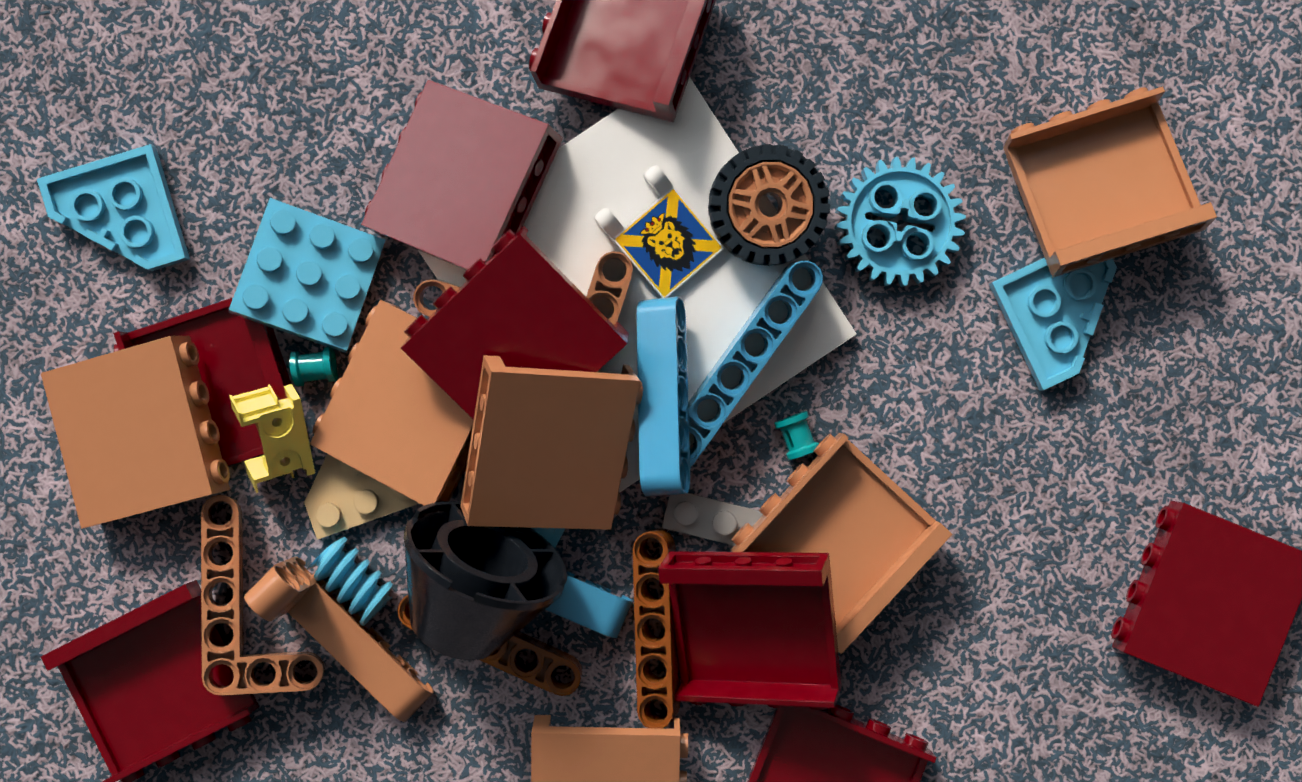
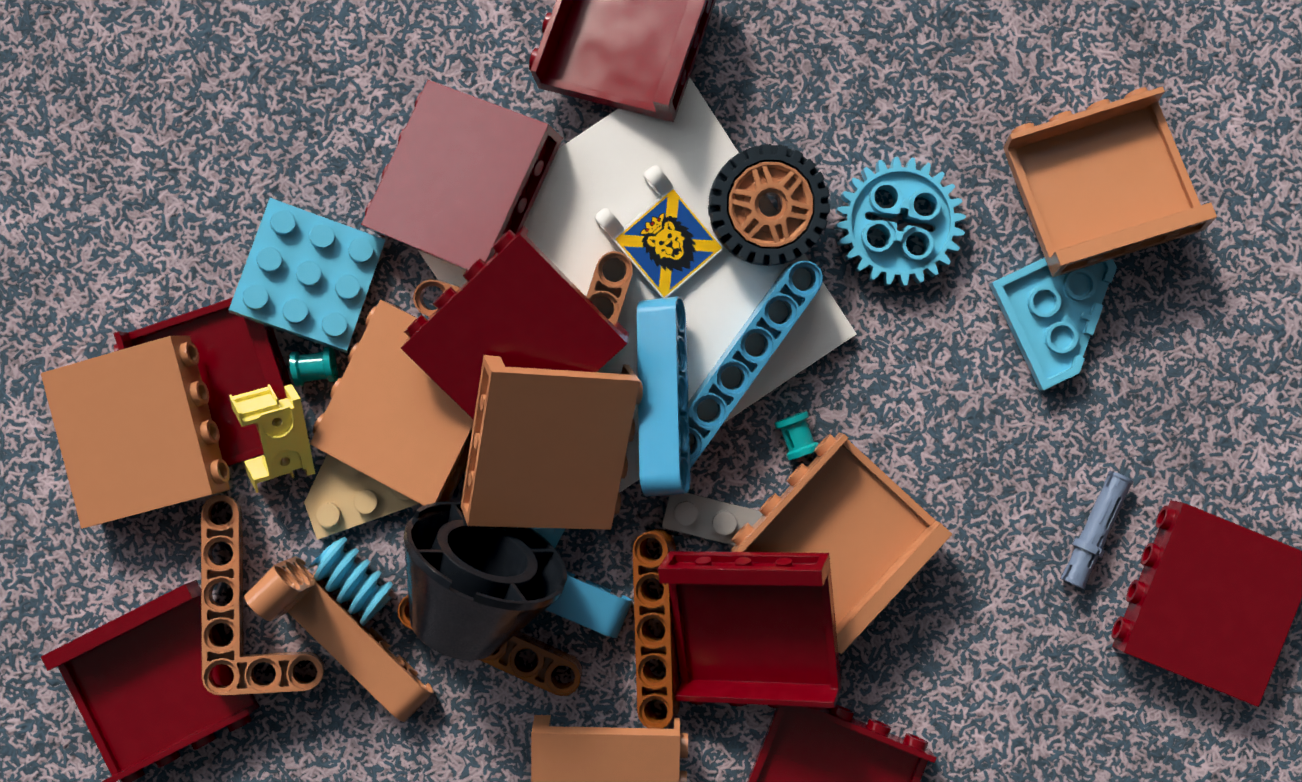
medium azure plate [37,144,190,271] -> none
none -> sand blue pin [1060,471,1134,590]

